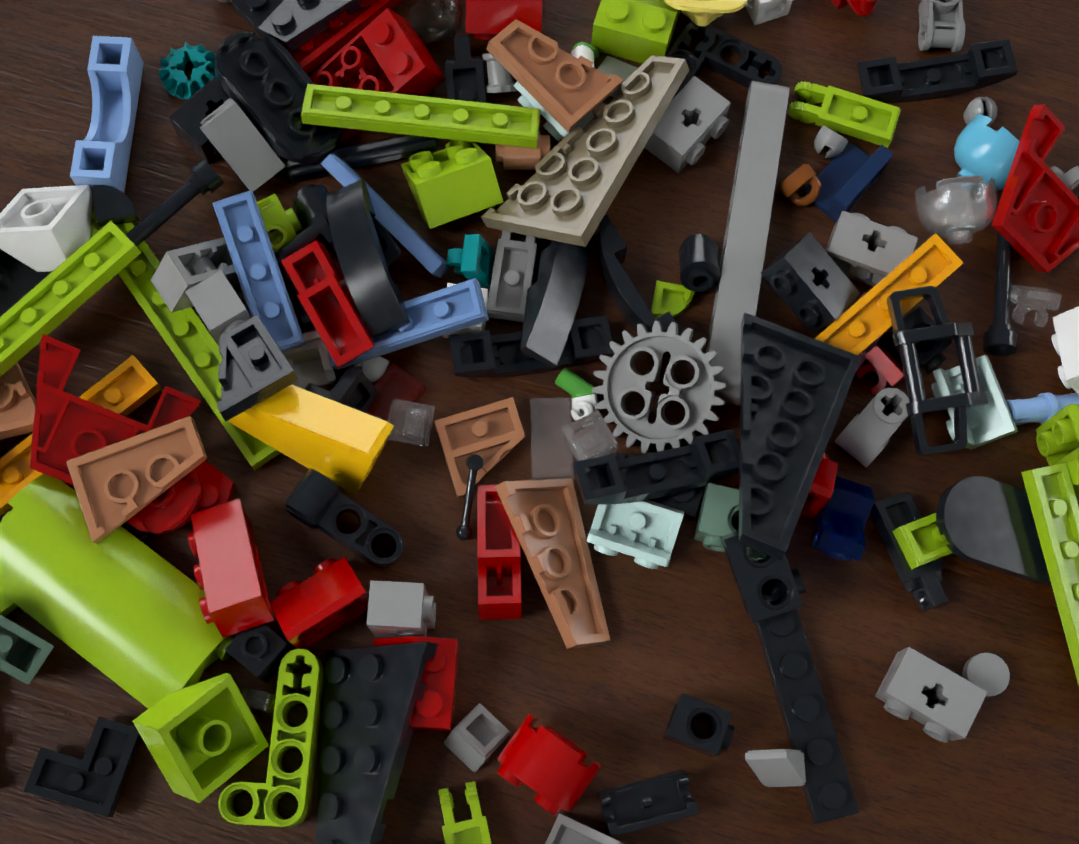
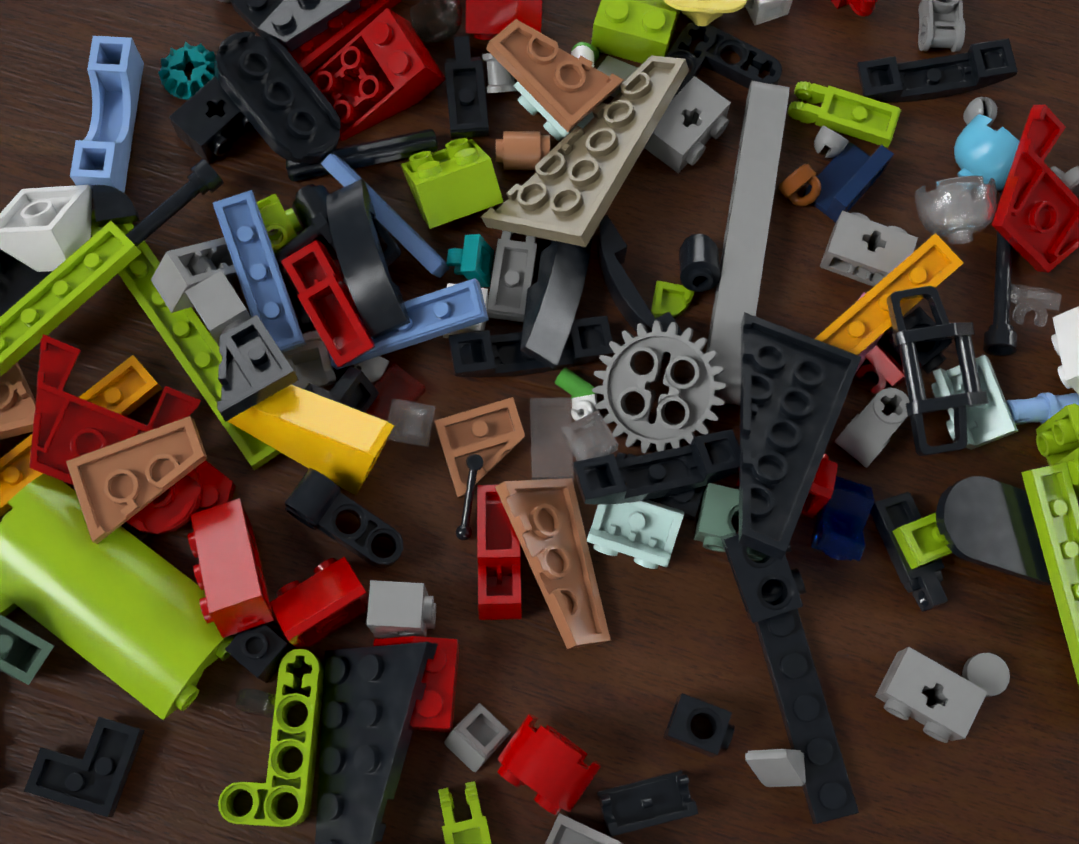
lime slope [132,673,269,803] -> none
light grey hinge [200,98,286,191] -> none
lime tile [301,84,541,149] -> none
black brick [761,232,861,334] -> none

